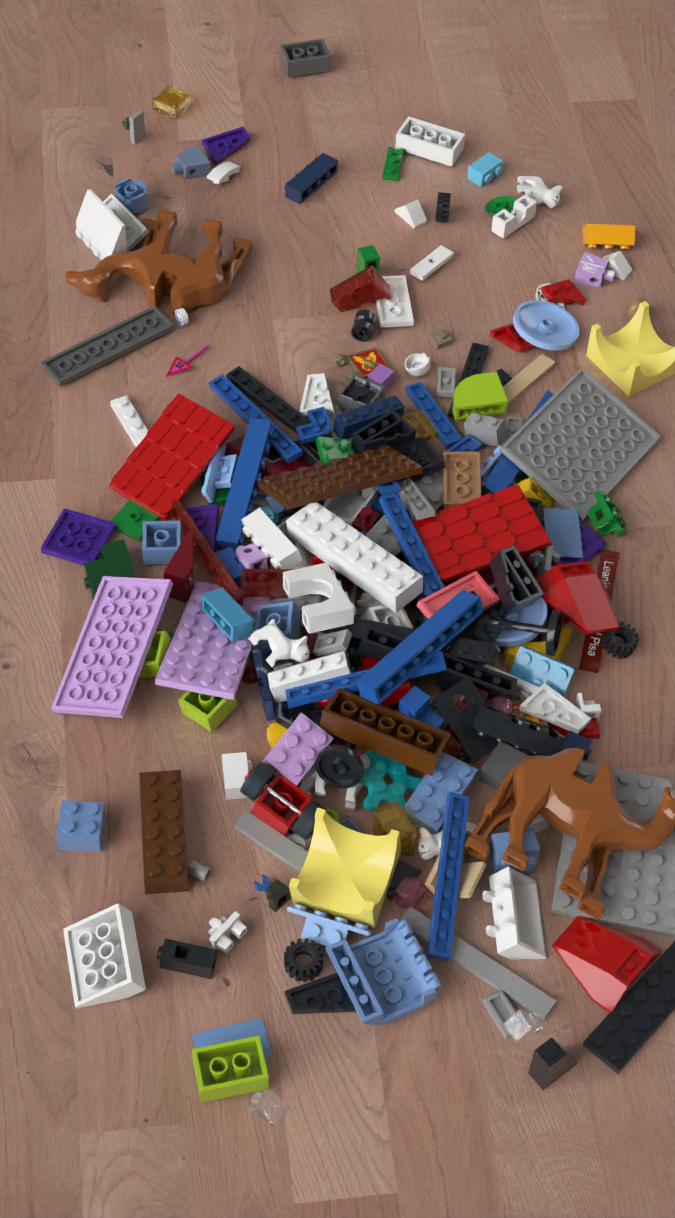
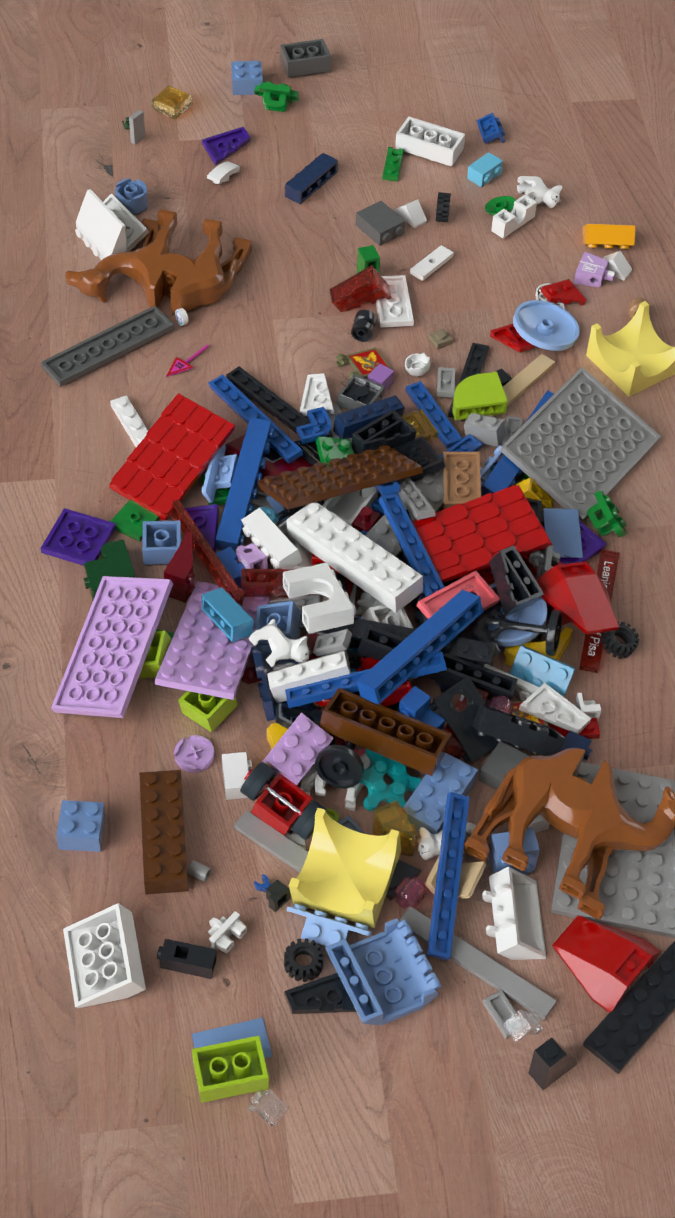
sand blue torso [171,145,210,179] -> none
none -> lavender tile [174,735,215,773]
none -> medium blue brick [231,60,263,95]
none -> green piece [254,81,299,112]
none -> dark grey brick [356,201,405,246]
none -> blue bracket [476,113,505,144]

